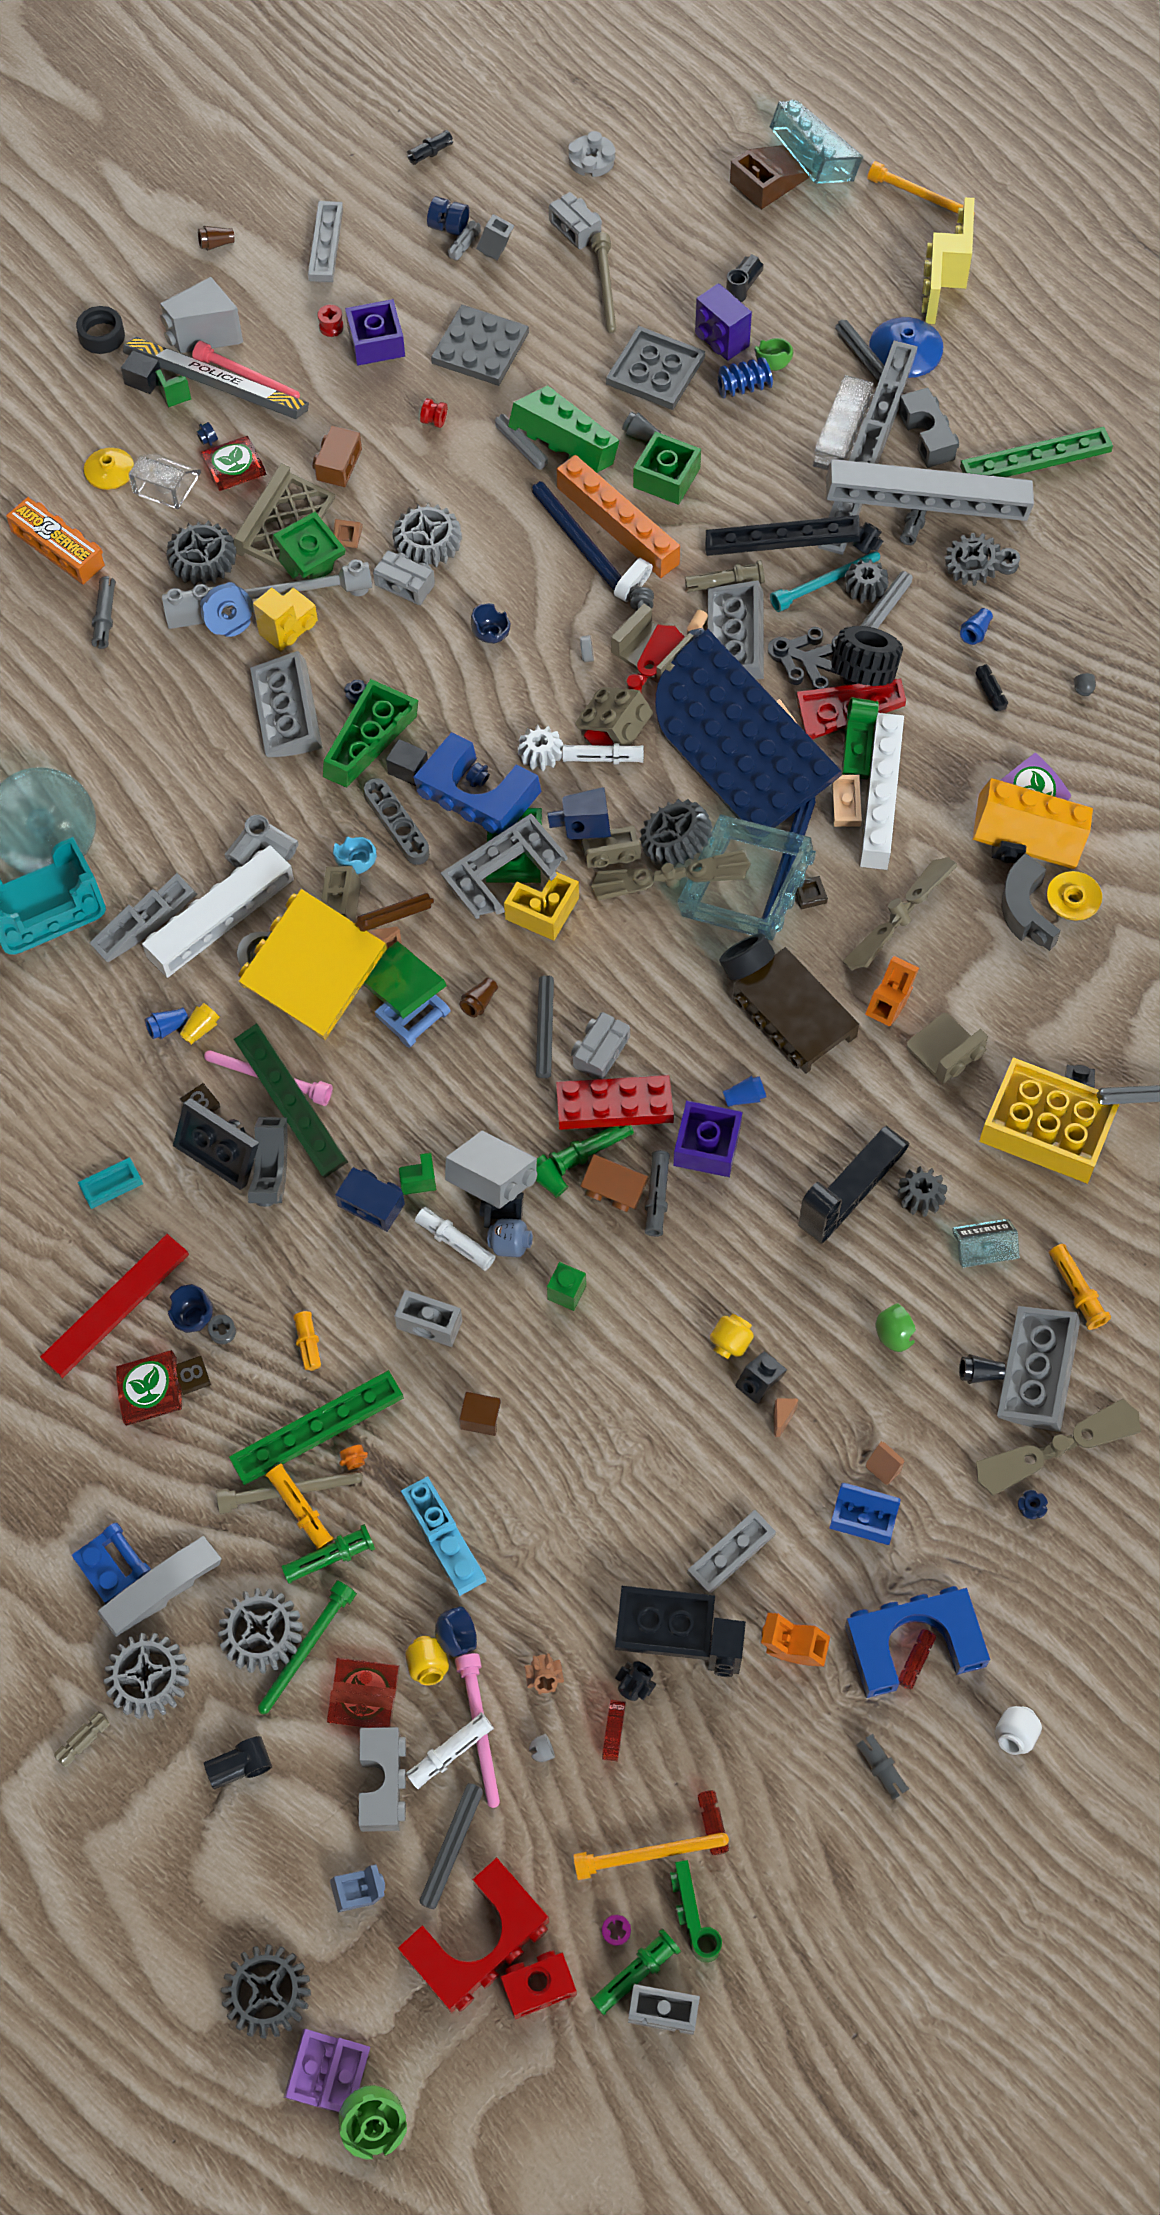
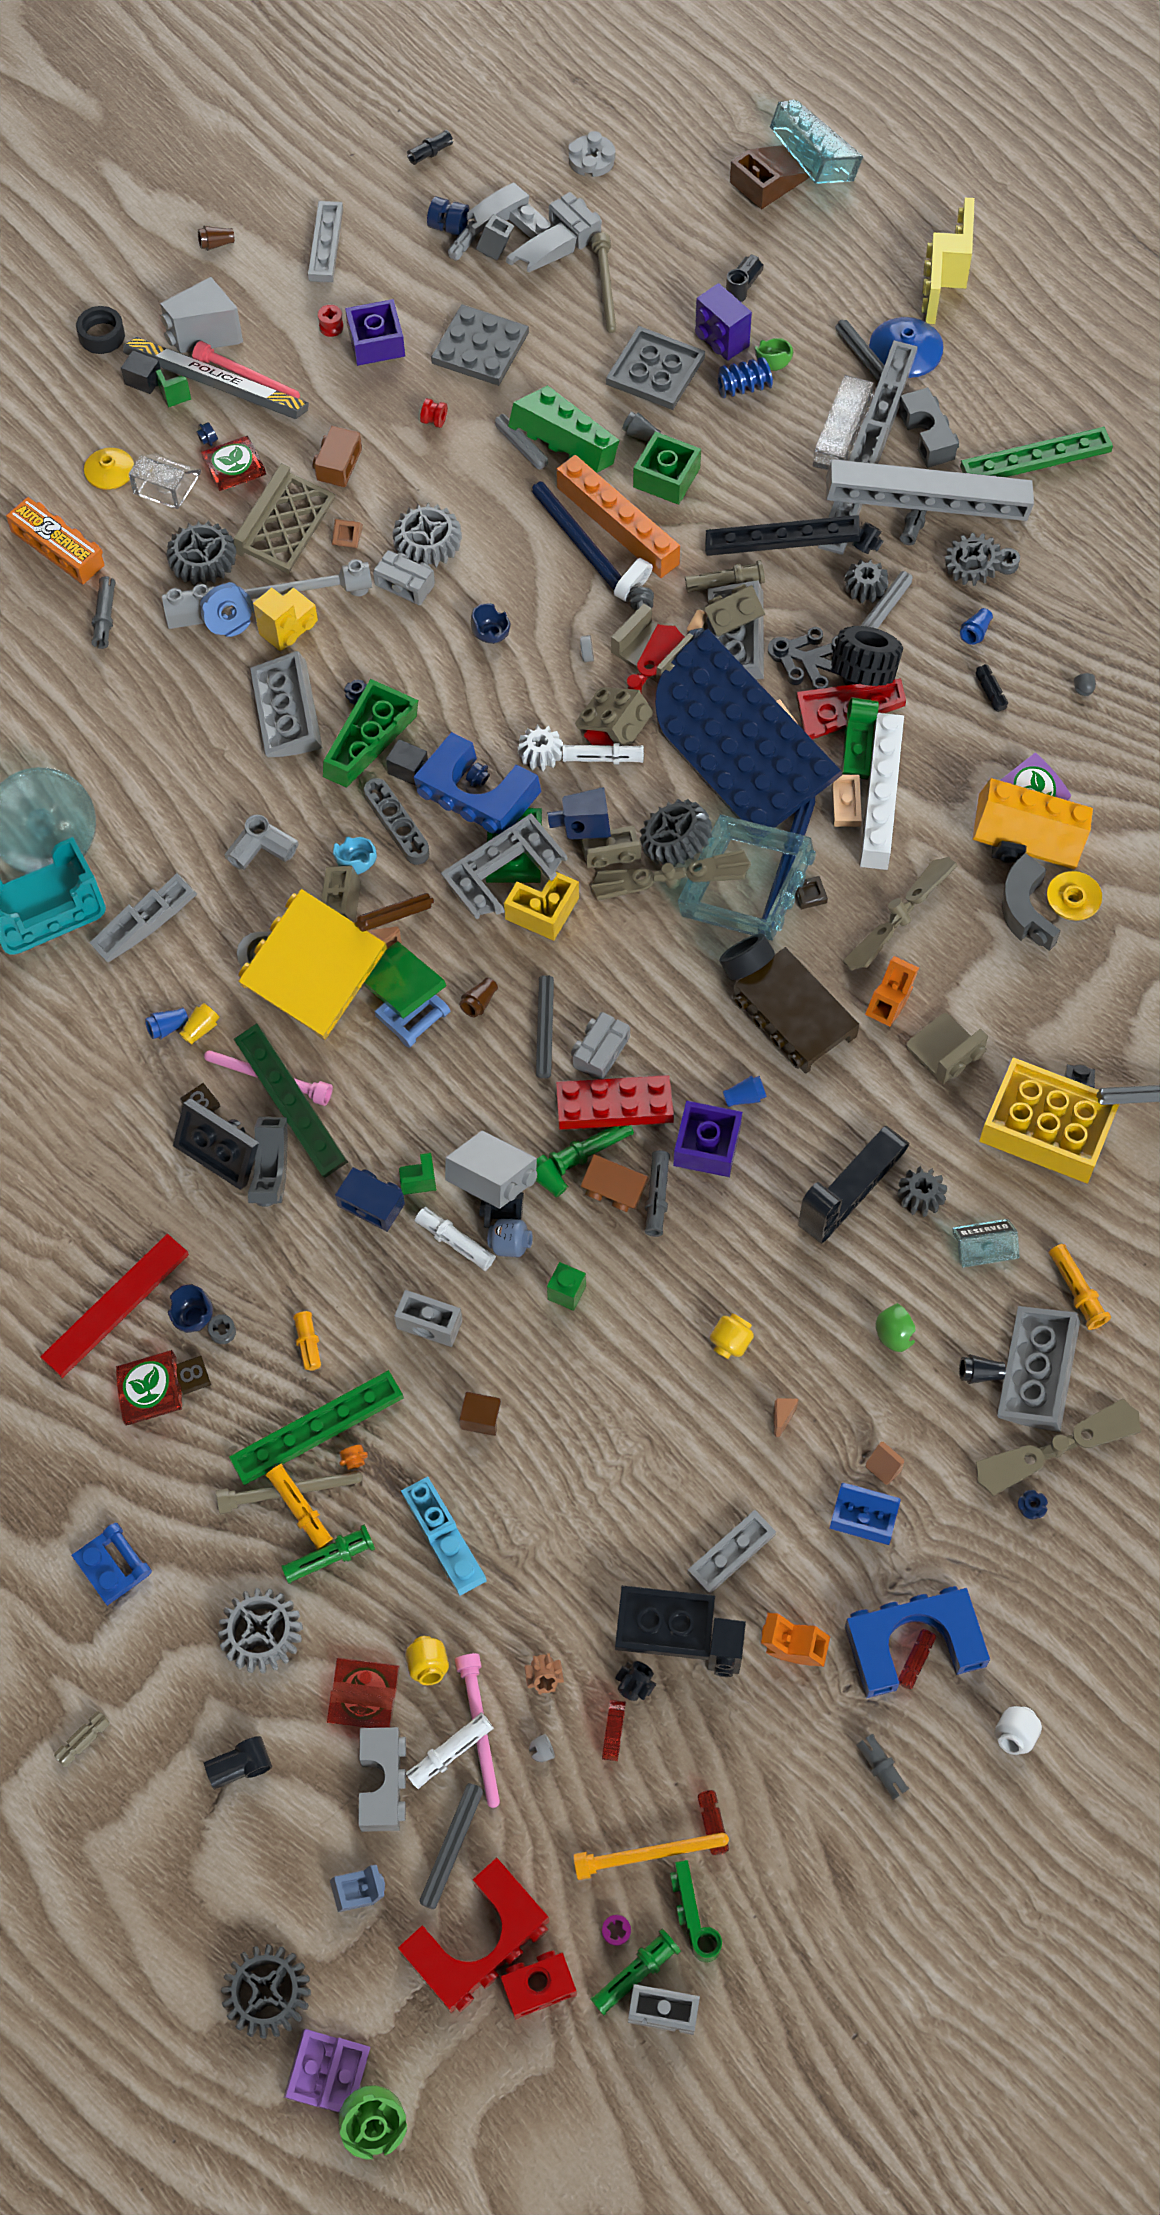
teal tile [78,1157,143,1209] -> none
light grey slope [97,1536,222,1637] -> none
light grey gear [104,1633,190,1719] -> none
white brick [142,845,294,978] -> none
green piece [258,1580,357,1715] -> none
green panel [273,512,346,579] -> none
dark blue hair [435,1607,477,1657] -> none
black bracket [735,1351,787,1404] -> none
teal piece [770,551,881,612] -> none
light orange piece [867,161,975,215] -> none
none -> light grey wedge [466,182,577,272]
none -> dark tan bracket [704,584,765,637]

